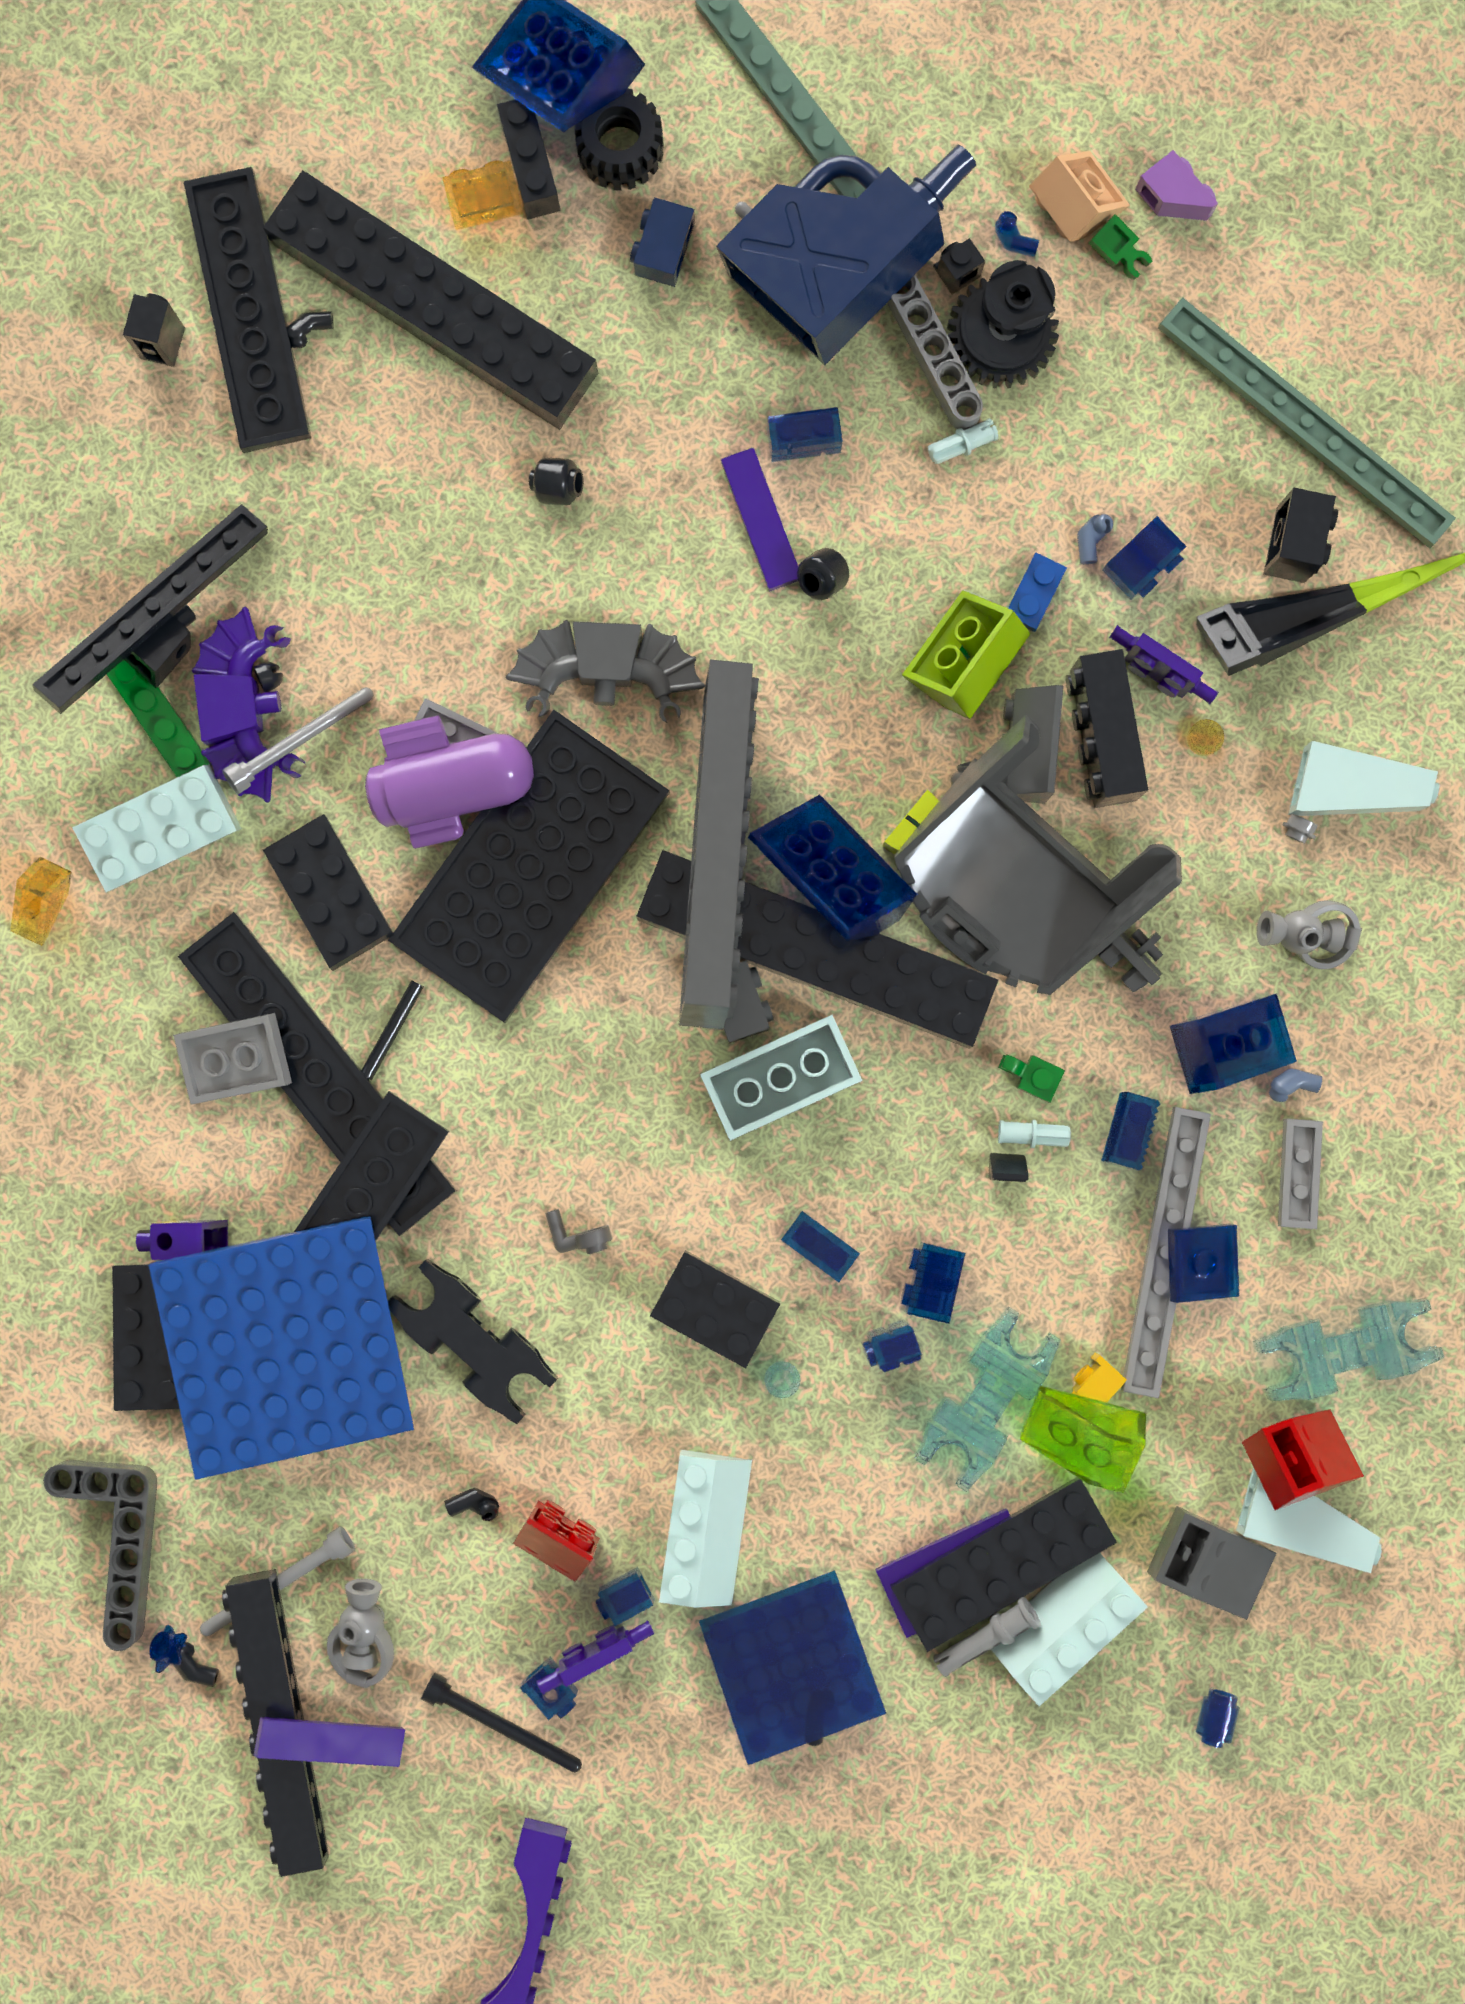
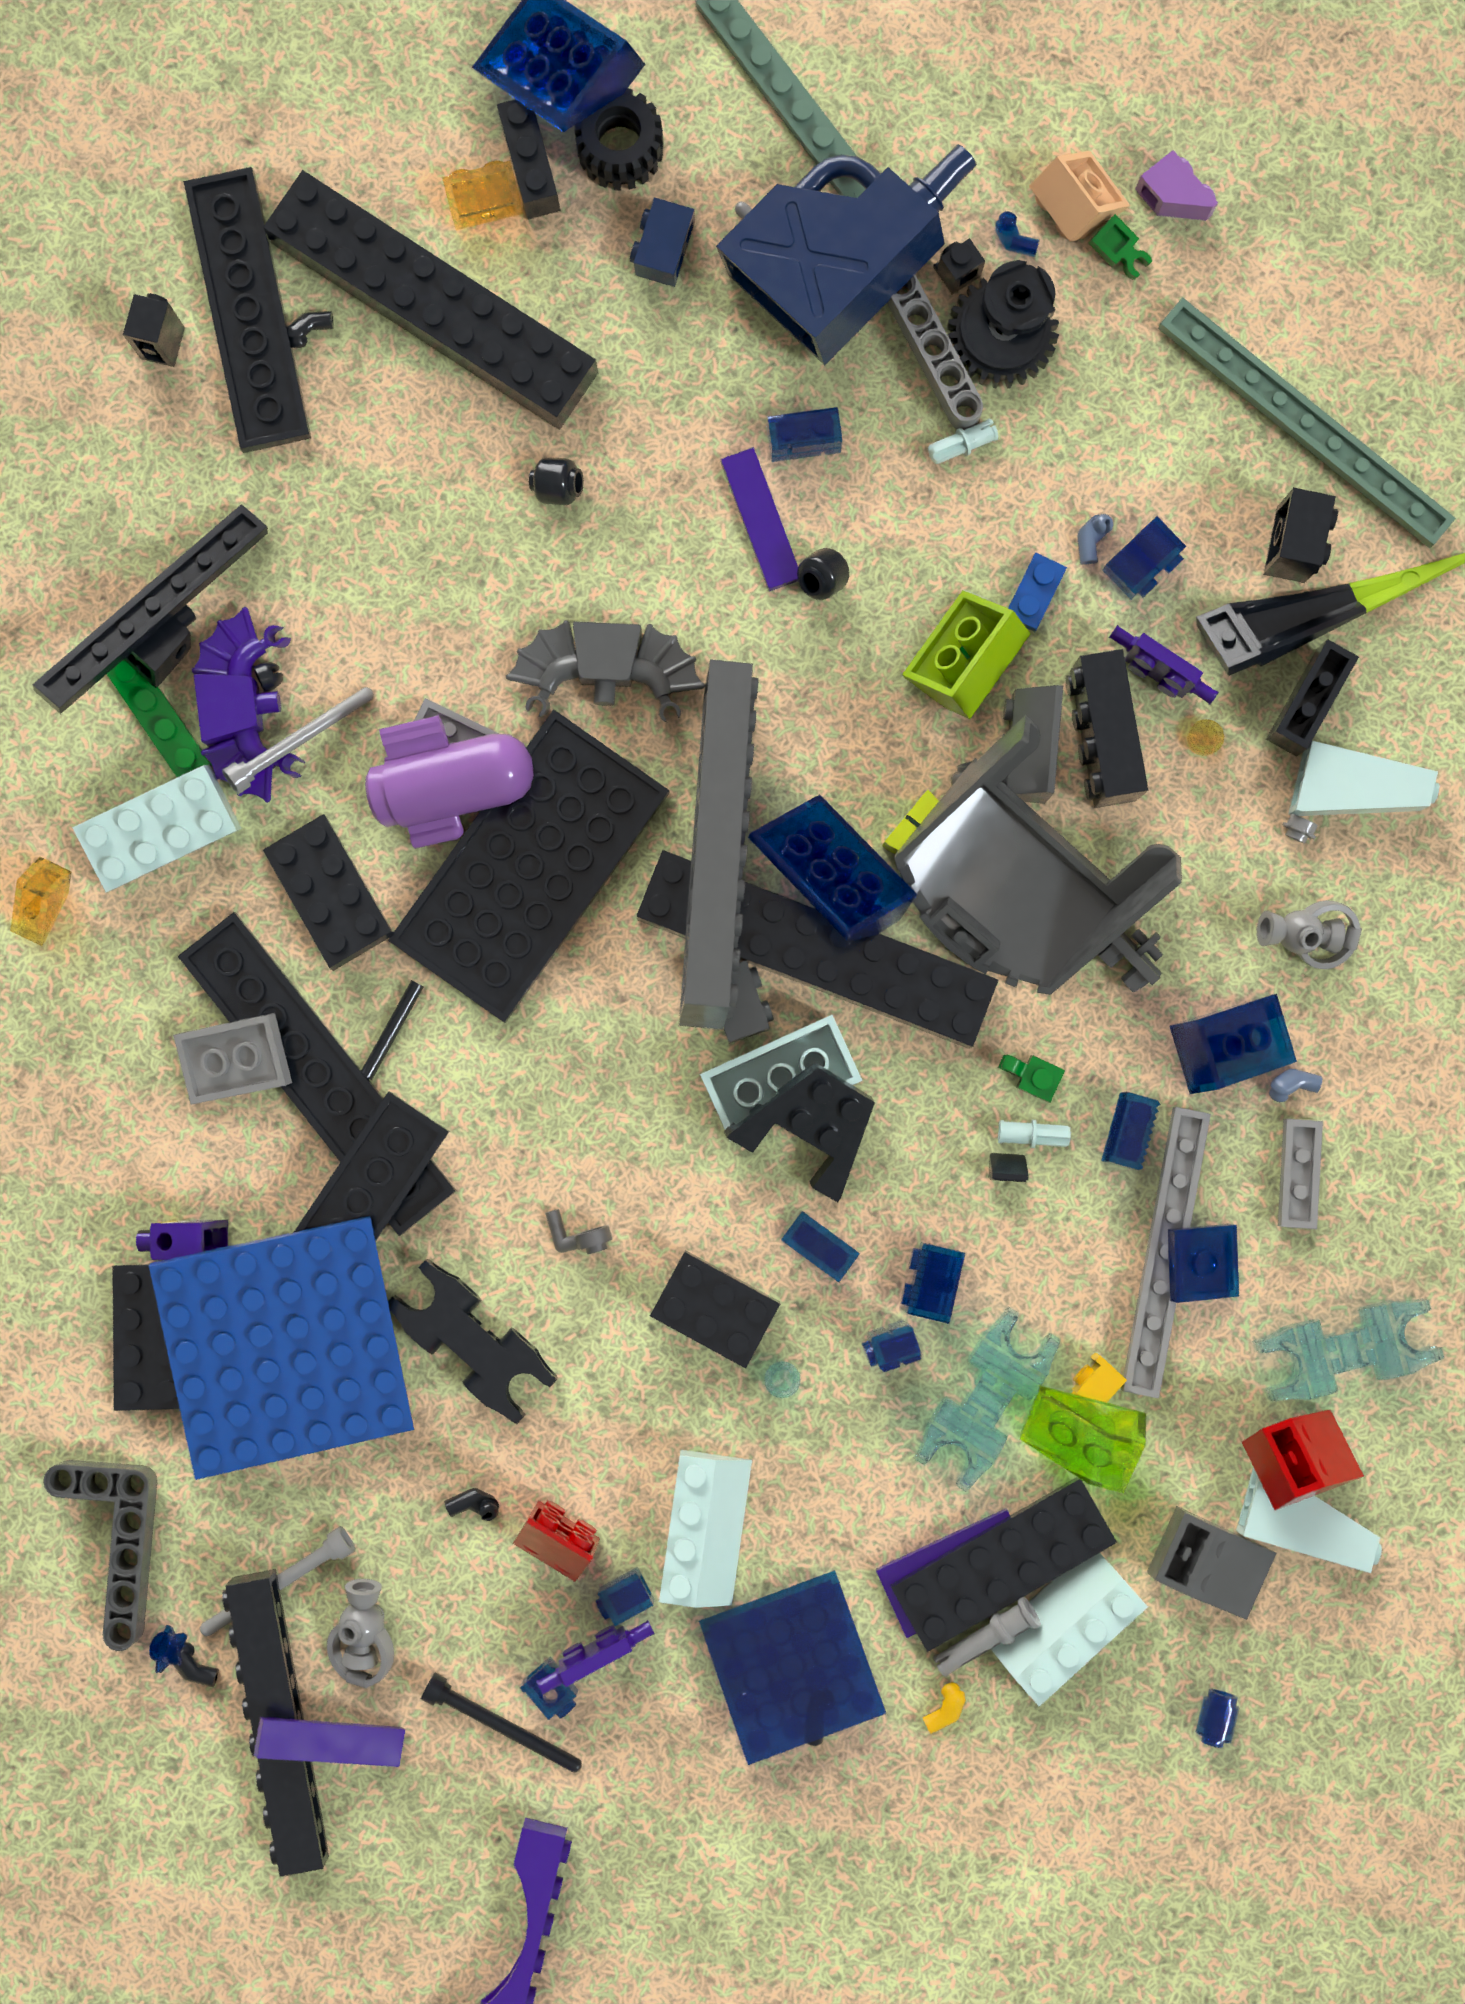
none -> black wing [724,1062,875,1203]
none -> yellow arm [922,1682,966,1734]
none -> black brick [1266,639,1359,757]

